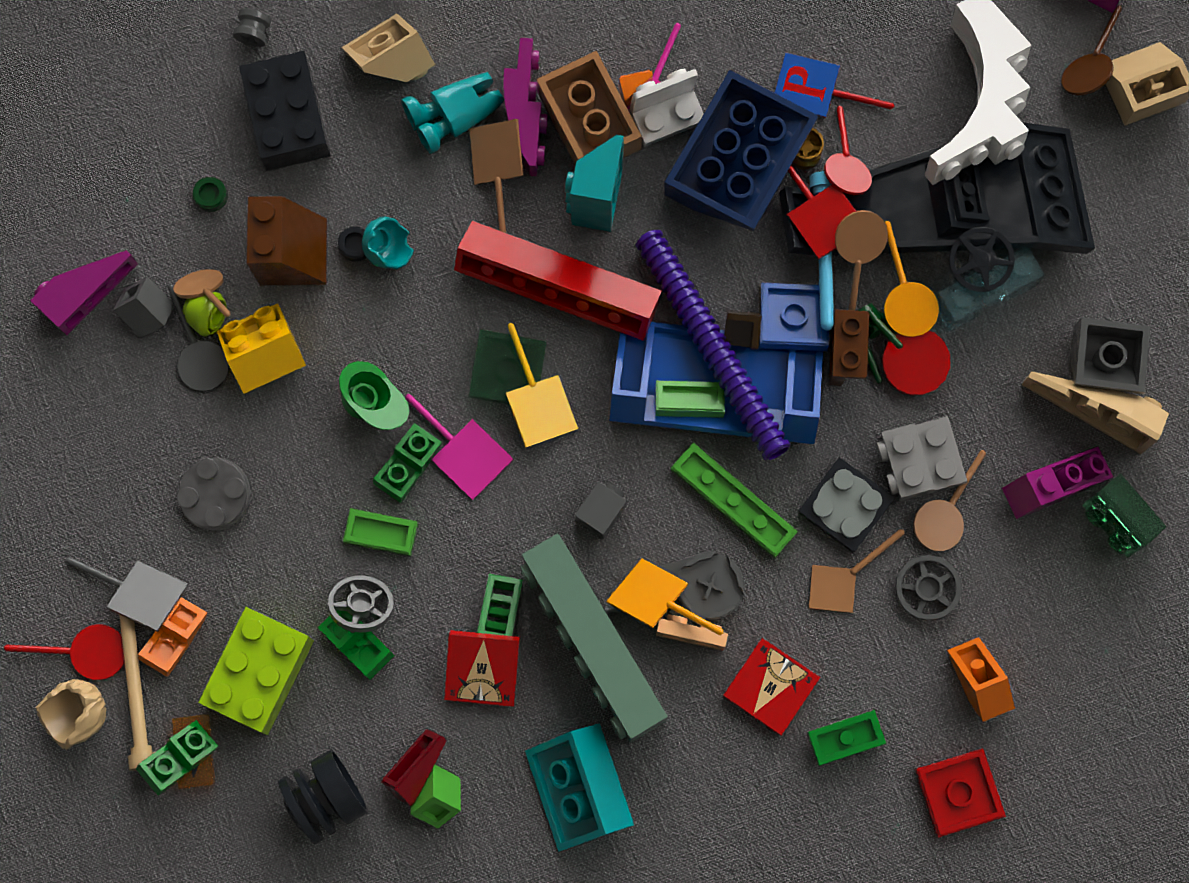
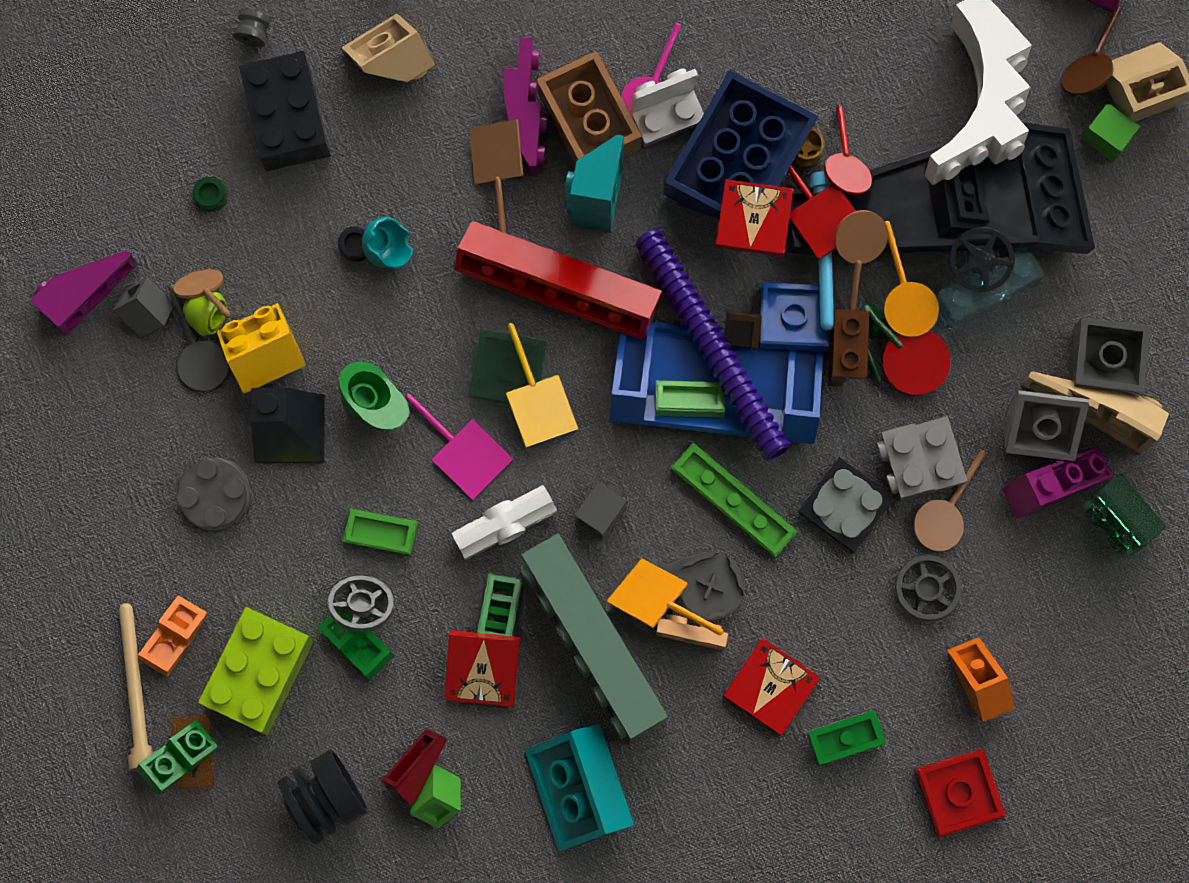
red piece [4,624,125,680] -> none
tan hair [36,679,106,750] -> none
piece [66,557,189,632] -> none
reddish brown slope [247,196,327,286] -> none
green slope [373,423,442,503] -> none
teal piece [401,72,504,154] -> none
orange slope [618,70,653,107] -> none
blue piece [775,53,894,118] -> none
medium nougat piece [809,529,904,613] -> none
none -> black slope [250,388,325,464]
none -> white piece [452,485,557,560]
none -> red tile [716,179,793,257]
none -> light grey slope [1004,390,1089,461]
none -> bright green panel [1082,104,1141,162]

